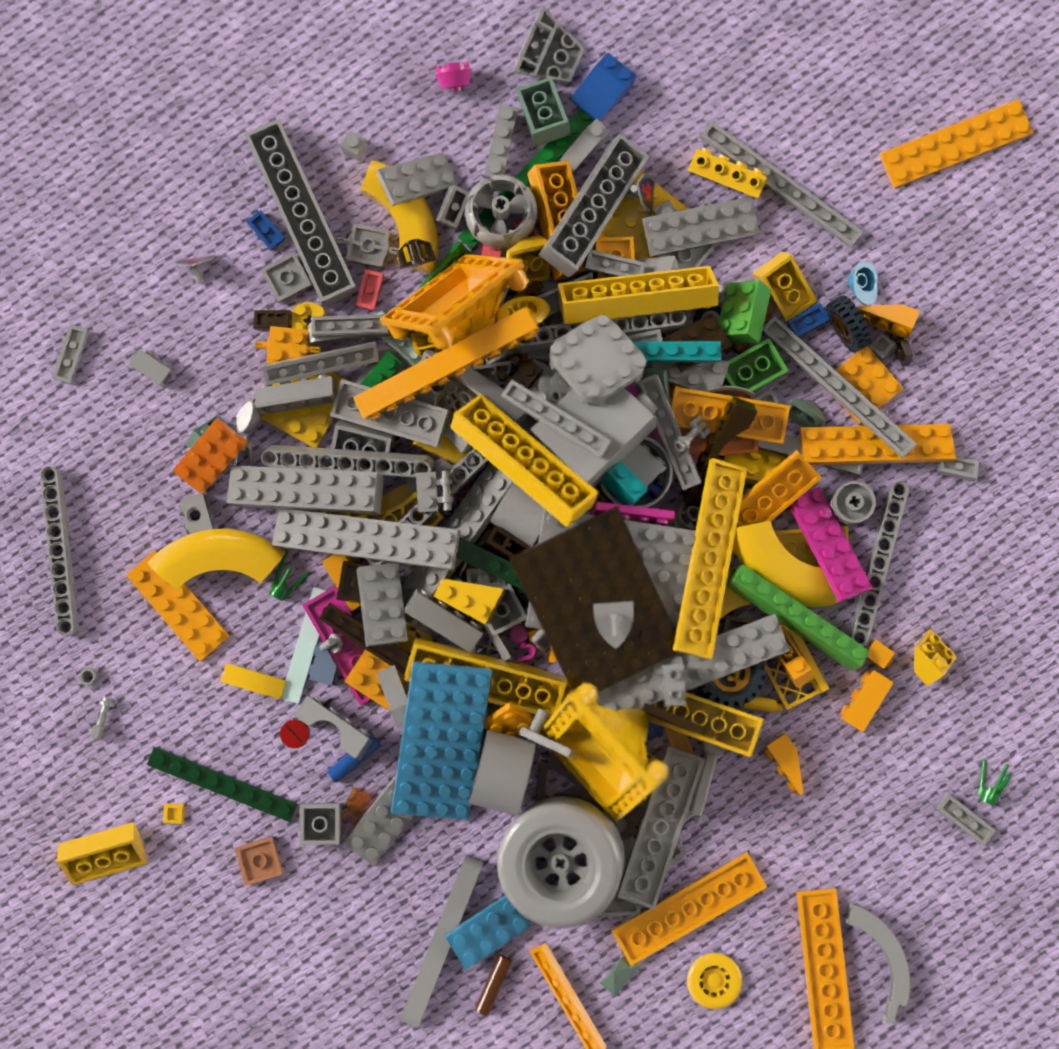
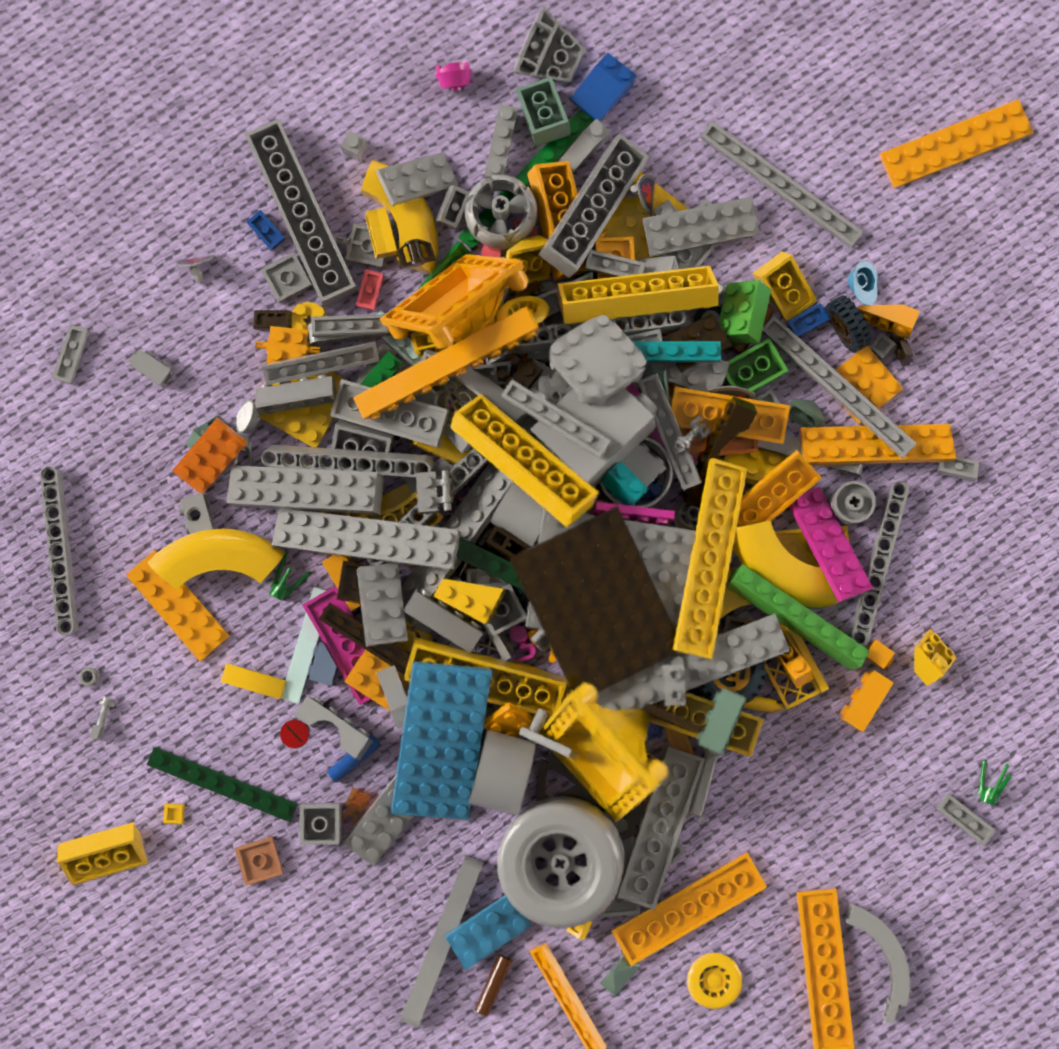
light grey plate [320,633,342,653] -> none
light grey shield [593,601,634,649] -> none
yellow brick [688,147,768,199] -> none
light orange slope [764,733,804,796] -> none
none -> yellow piece [365,207,398,259]
none -> yellow plate [566,921,592,940]
none -> sand green brick [697,688,746,756]

